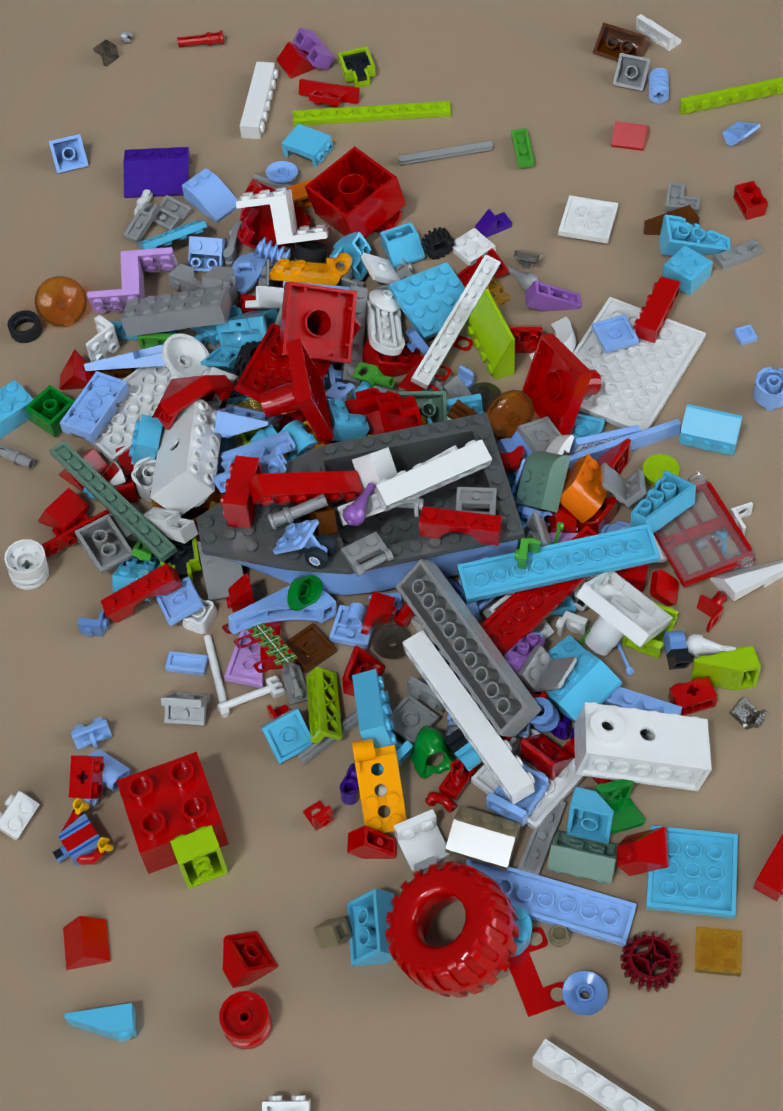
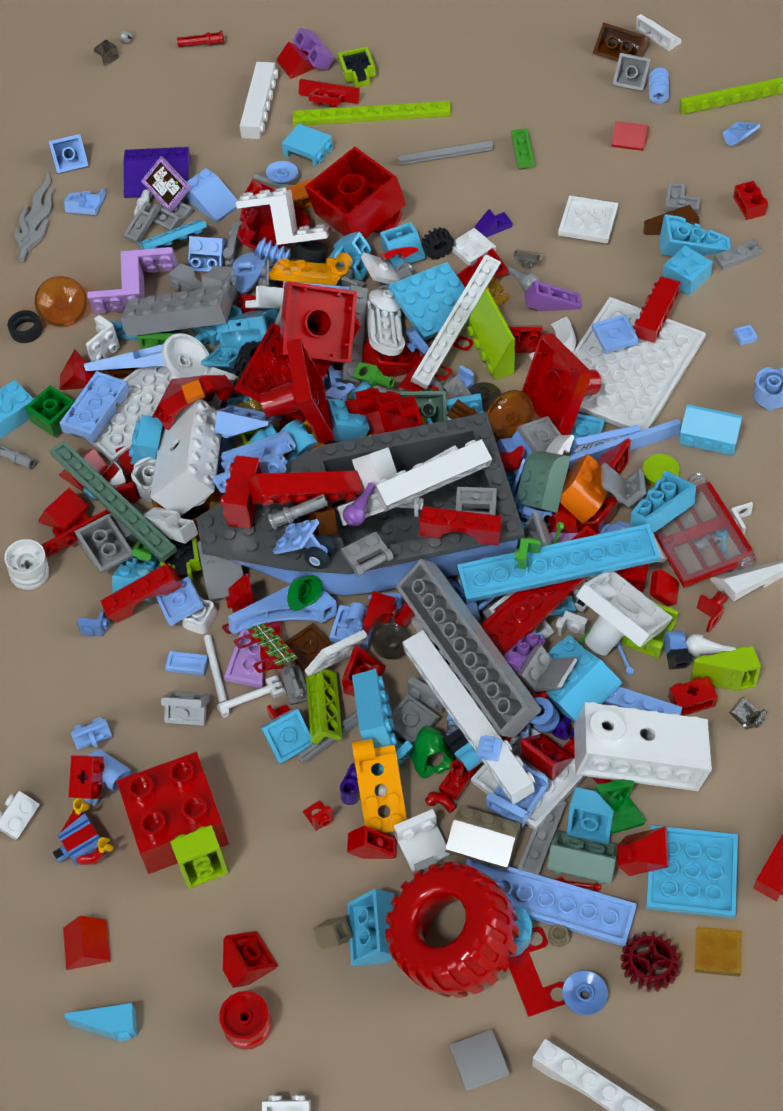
none -> light grey piece [15,173,55,262]
none -> light blue slope [64,189,106,215]
none -> tile [141,156,192,213]
none -> orange tile [181,379,205,404]
none -> white tile [304,630,367,676]
none -> red slope [379,247,419,260]
none -> light grey slope [449,1029,509,1091]
none -> light blue tile [476,735,502,762]
none -> red hinge [556,877,601,891]

